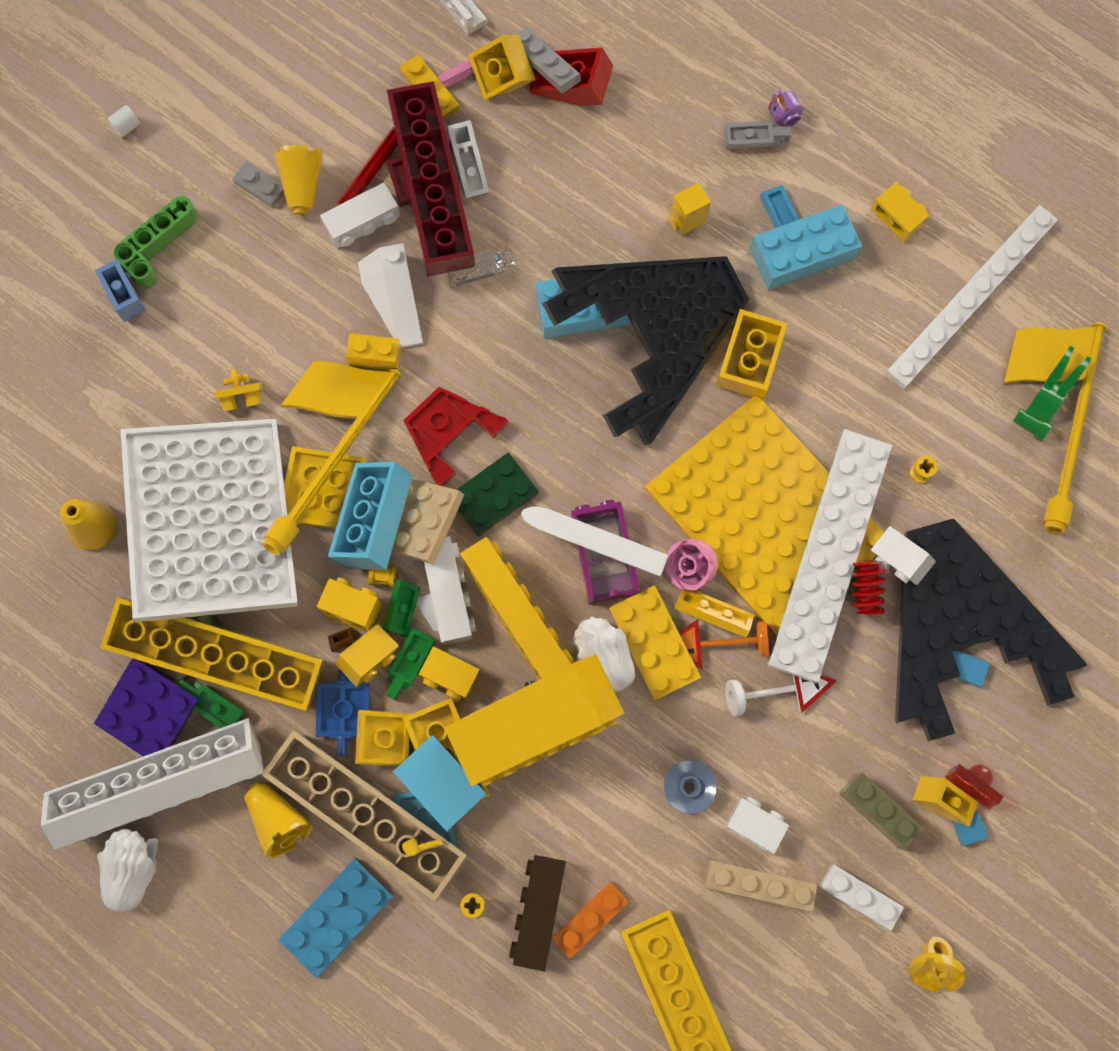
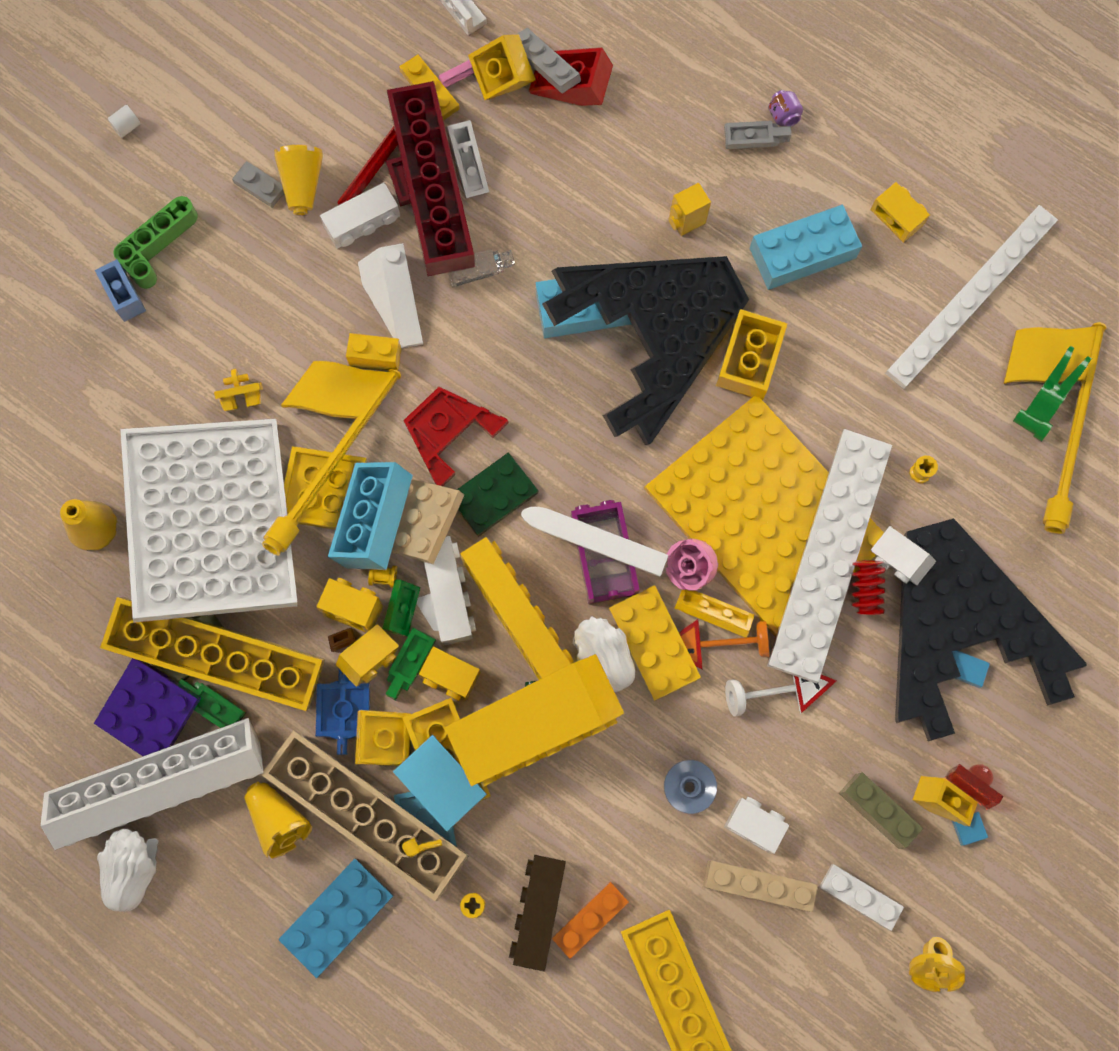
dark azure tile [760,185,799,228] -> none

